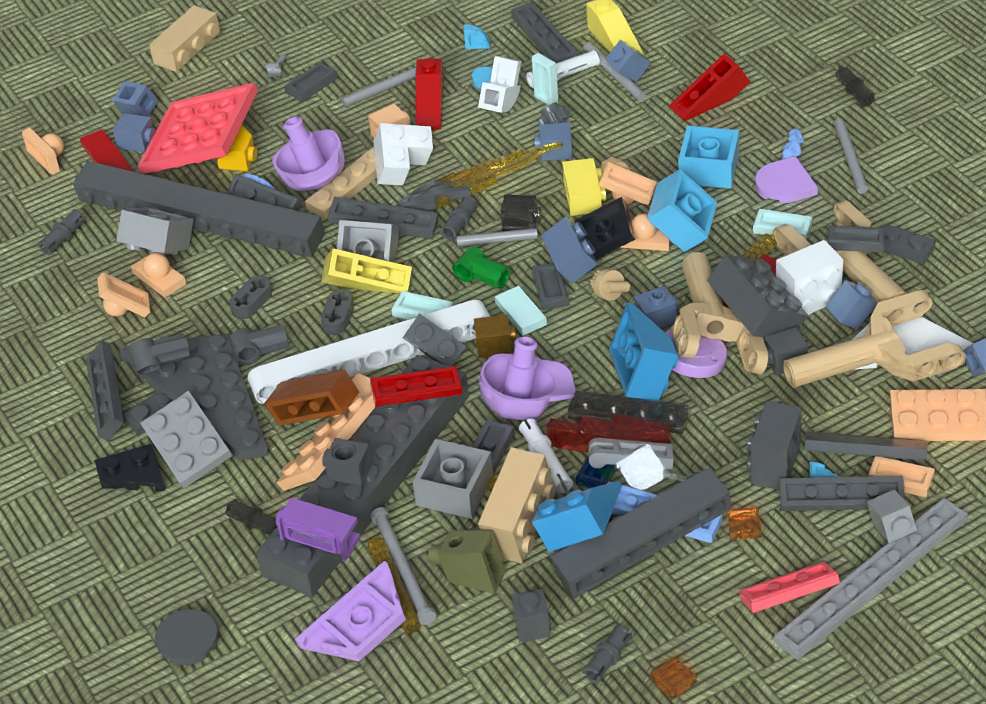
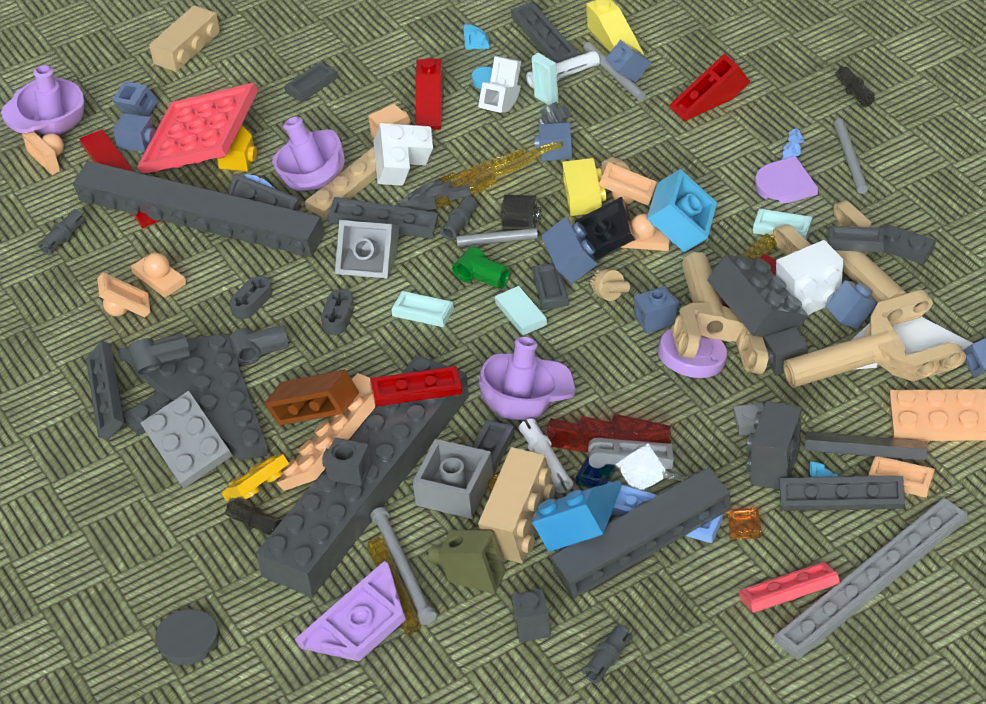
black wing [94,444,165,492] -> none
light grey brick [117,207,194,256] -> none
white beam [247,300,490,404] -> none
light grey hand [266,54,287,78] -> none
medium lavender window [276,498,361,562] -> none
light yellow slope [321,248,412,294] -> none
light grey bar [341,67,416,107] -> none
dark grey plate [403,313,466,367] -> none
pearl gold brick [474,314,516,358] -> none
clear smoke plate [568,390,689,434] -> none
dark azure slope [609,302,678,402] -> none
clear orange tile [651,656,697,700] -> none
medium azure brick [678,126,739,189] -> none
light grey brick [867,489,917,543] -> none
none -> lavender piece [1,65,84,136]
none -> yellow plate [221,454,289,501]
none -> light grey plate [734,403,764,436]

